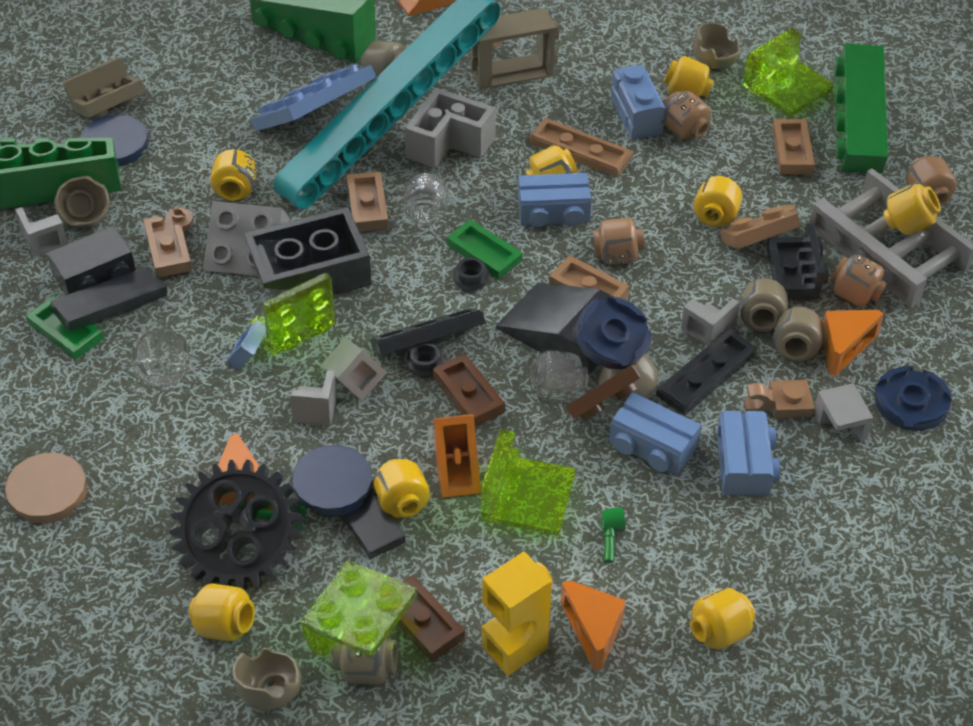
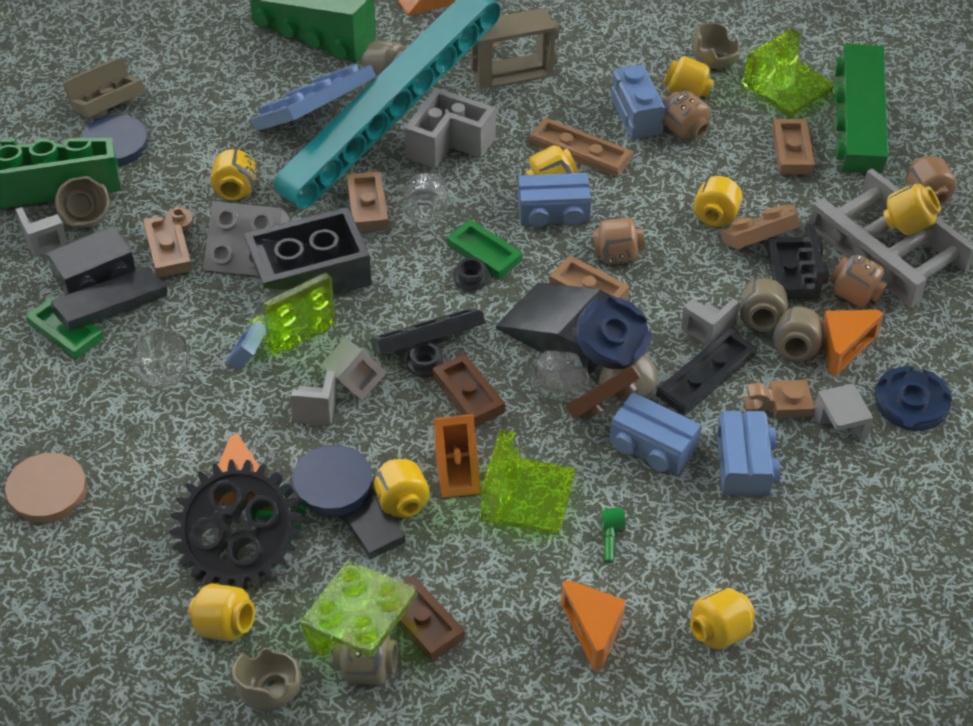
yellow arch [482,551,553,676] -> none

